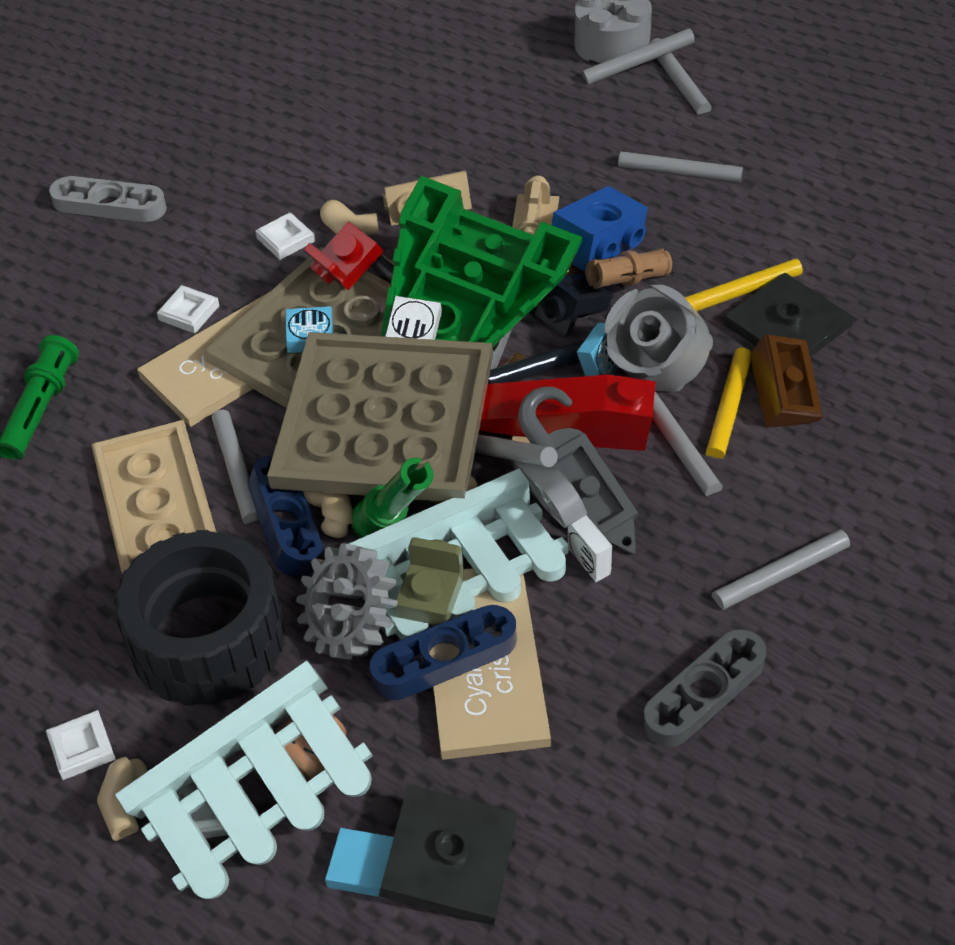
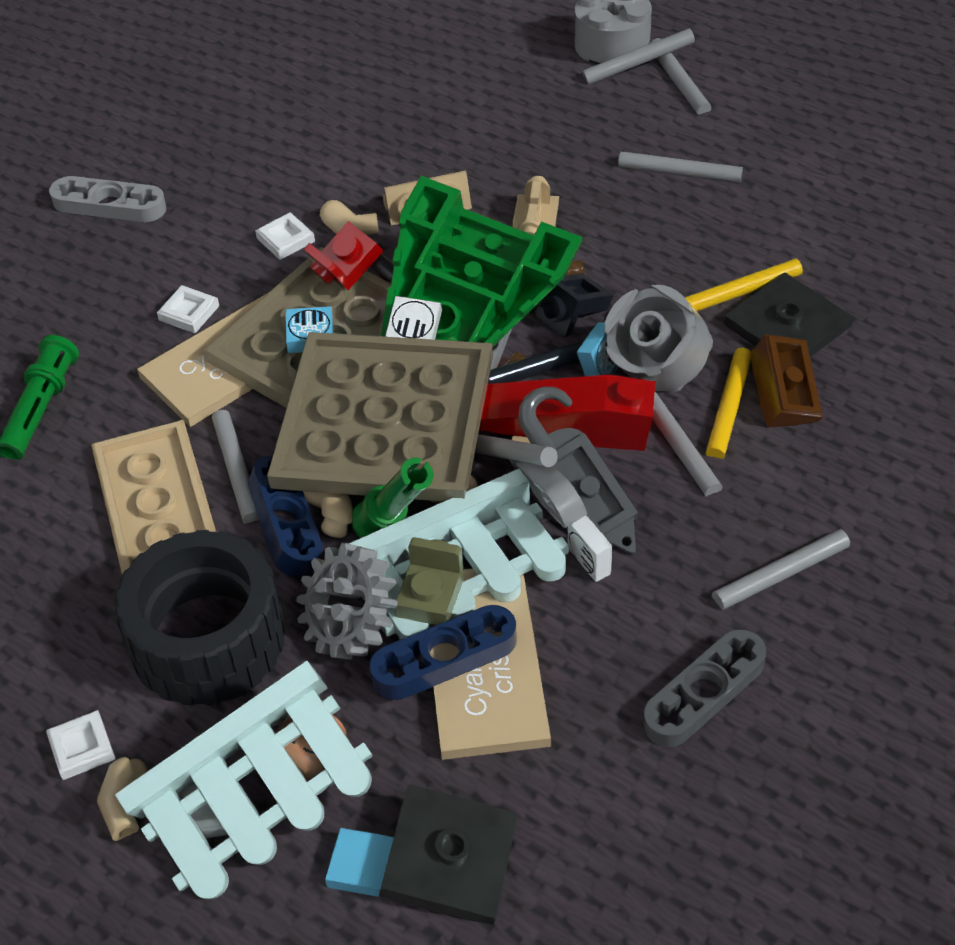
blue brick [551,186,648,272] -> none
medium nougat pin [585,248,672,289] -> none

